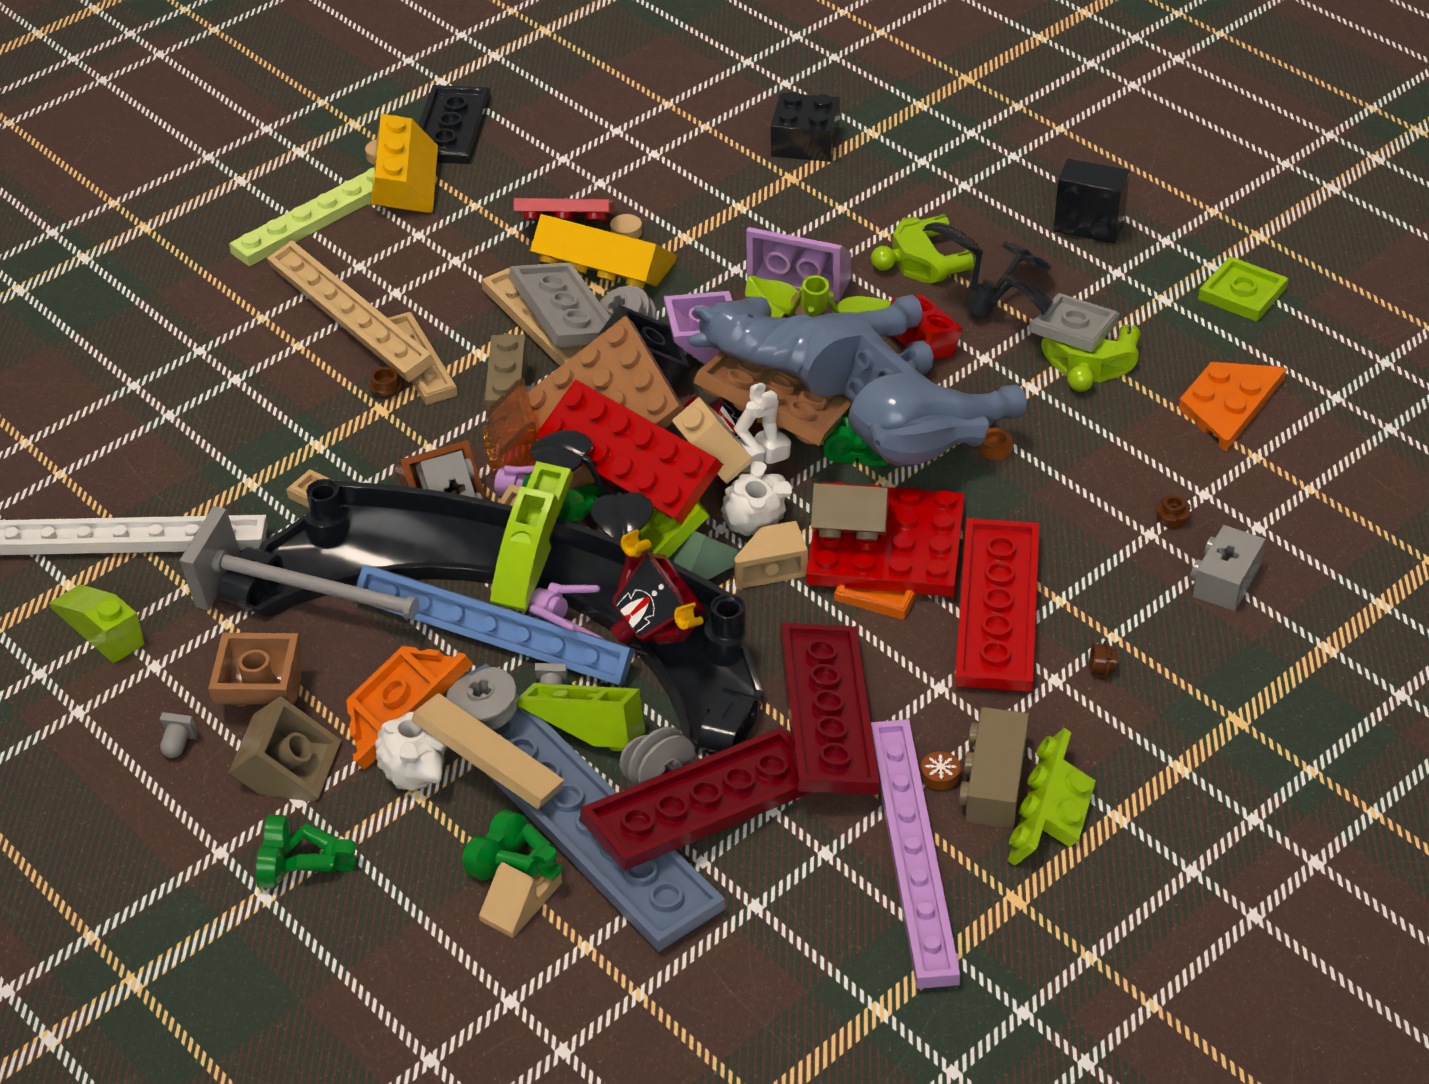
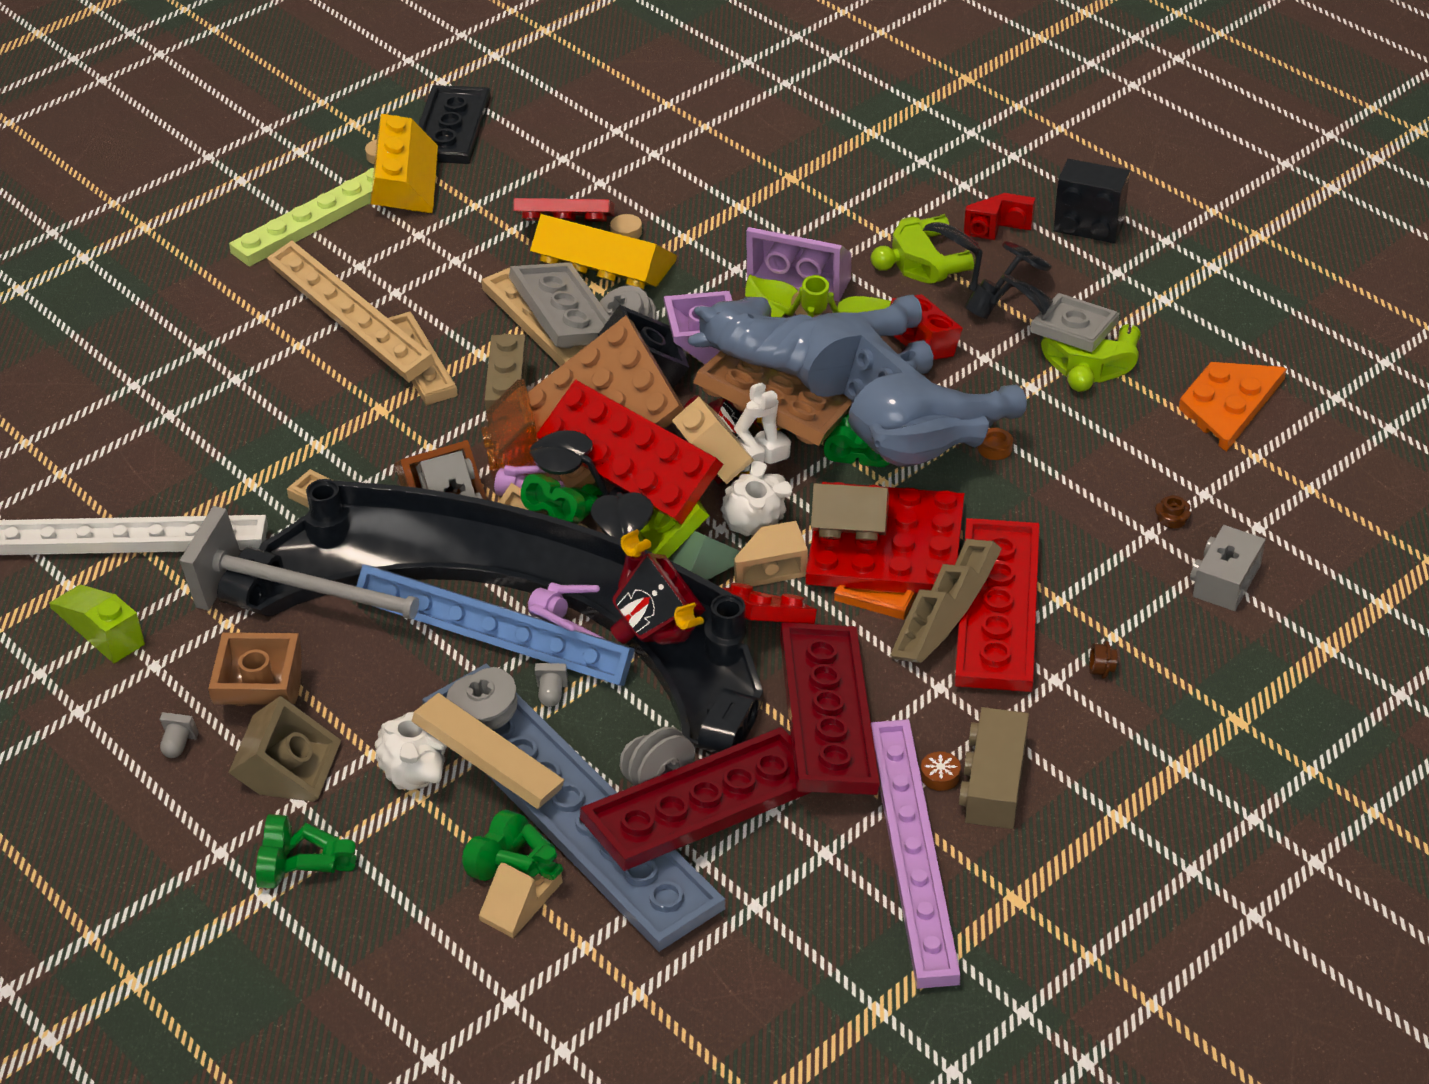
orange wing [346,646,474,770] -> none
reddish brown plate [369,367,402,398] -> none
lime slope [490,461,574,612] -> none
lime slope [517,683,645,751] -> none
black brick [771,92,840,162] -> none
lime bracket [1008,728,1096,866] -> none
lime tile [1198,256,1288,322] -> none
none -> red plate [723,583,817,624]
none -> dark tan slope [890,539,1002,663]
none -> red slope [964,193,1036,240]

